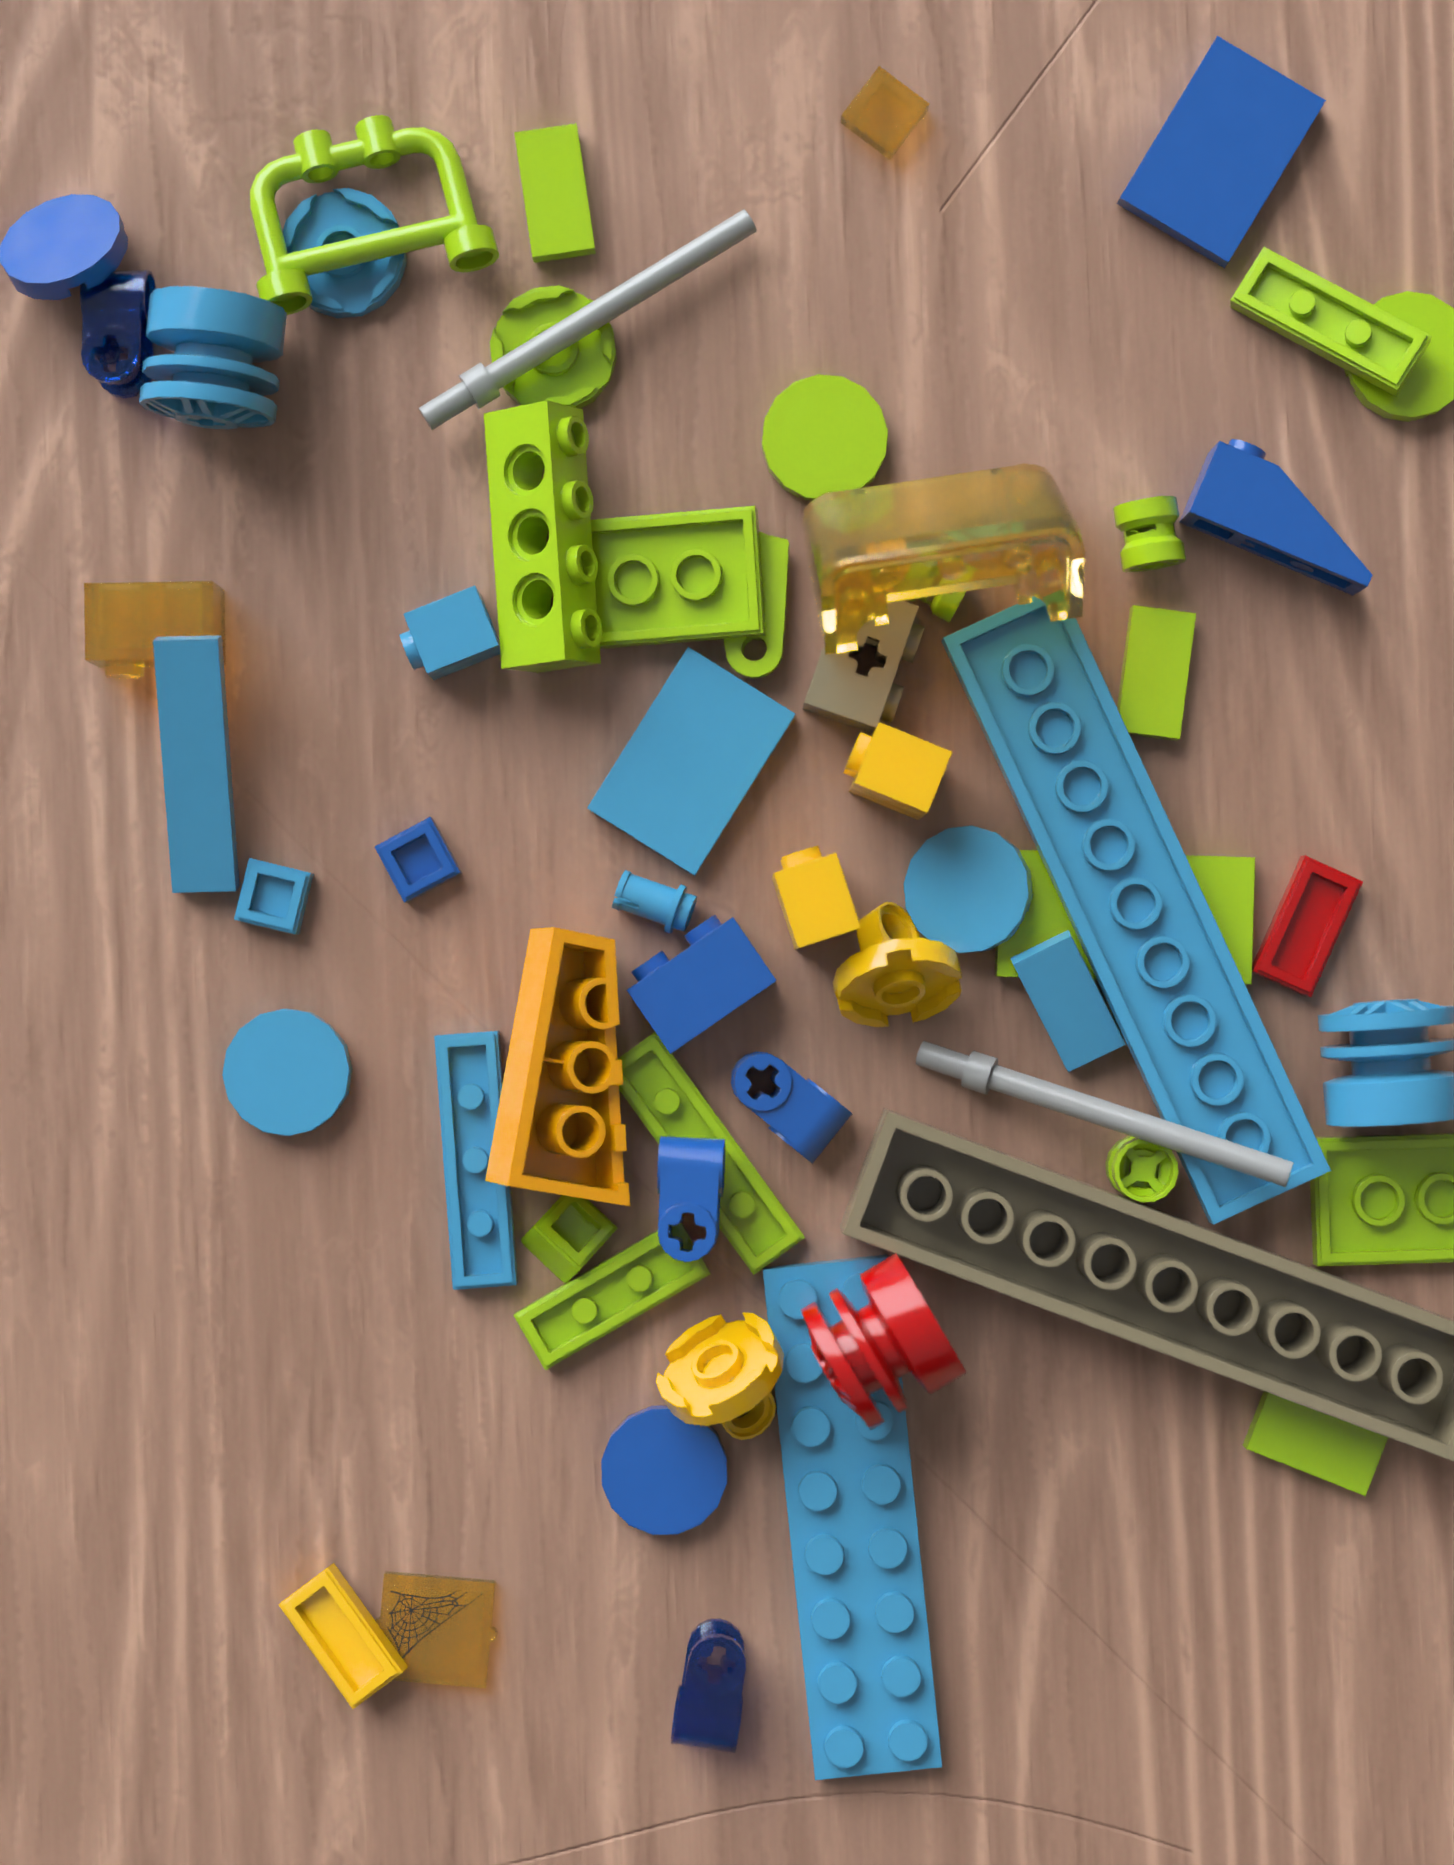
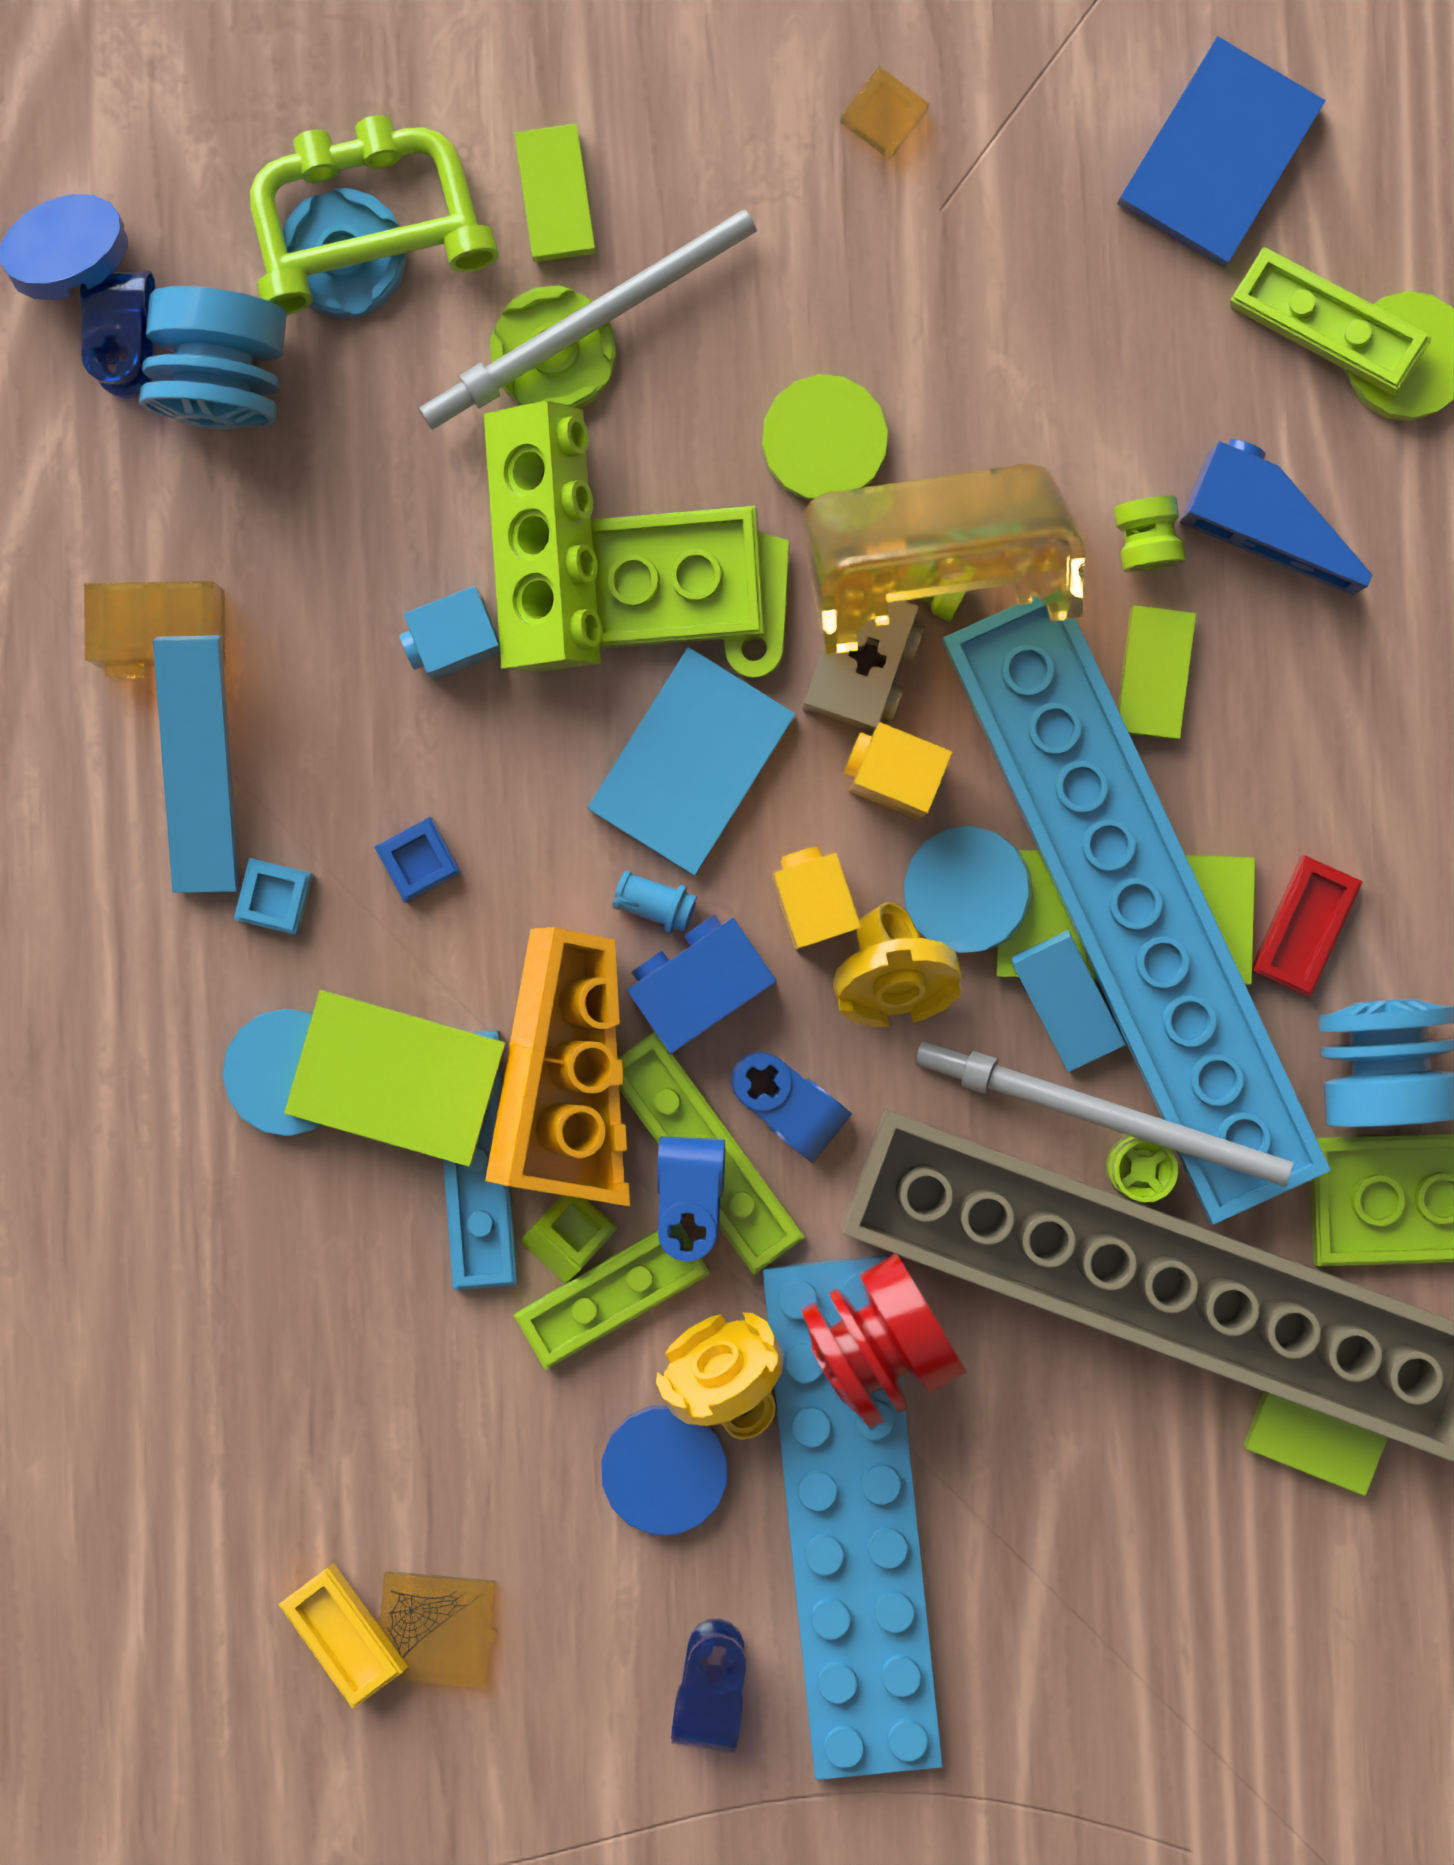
none -> lime tile [284,990,507,1167]

